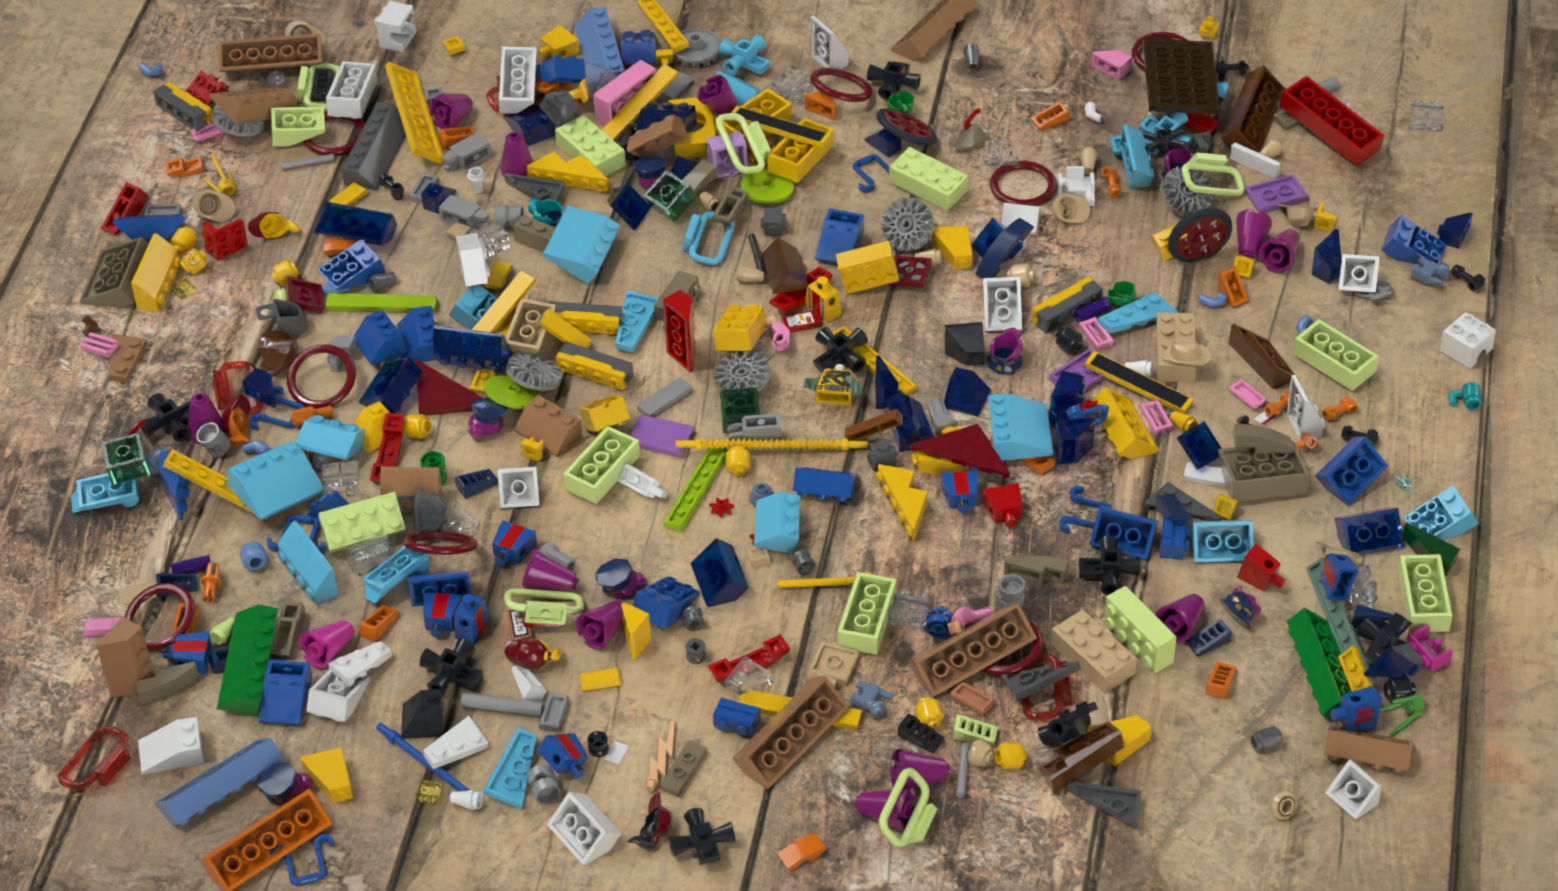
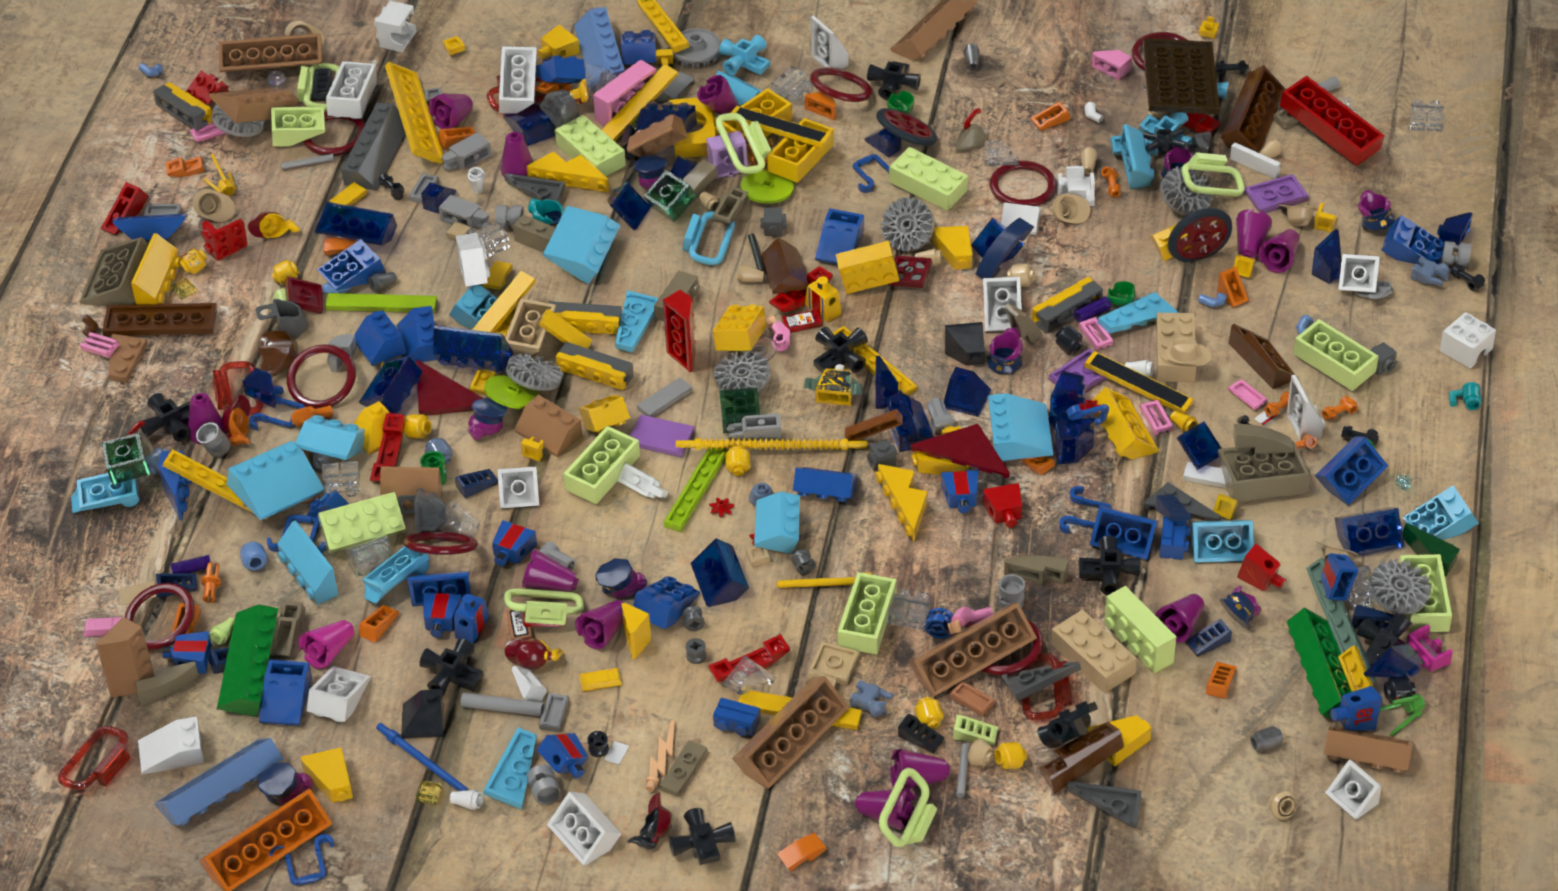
yellow head [171,226,198,254] -> none
medium blue arm [243,440,270,454] -> none
white wing [328,641,392,687] -> none
white wing [423,716,489,769] -> none
none -> reddish brown plate [102,303,218,336]
none -> sand blue head [425,437,453,465]
none -> dark tan slope [1005,304,1043,345]
none -> piece [1358,190,1395,230]
none -> light grey wheel [1369,558,1431,614]
none -> dark grey brick [1370,342,1398,376]
none -> light grey wheel [1442,241,1471,267]

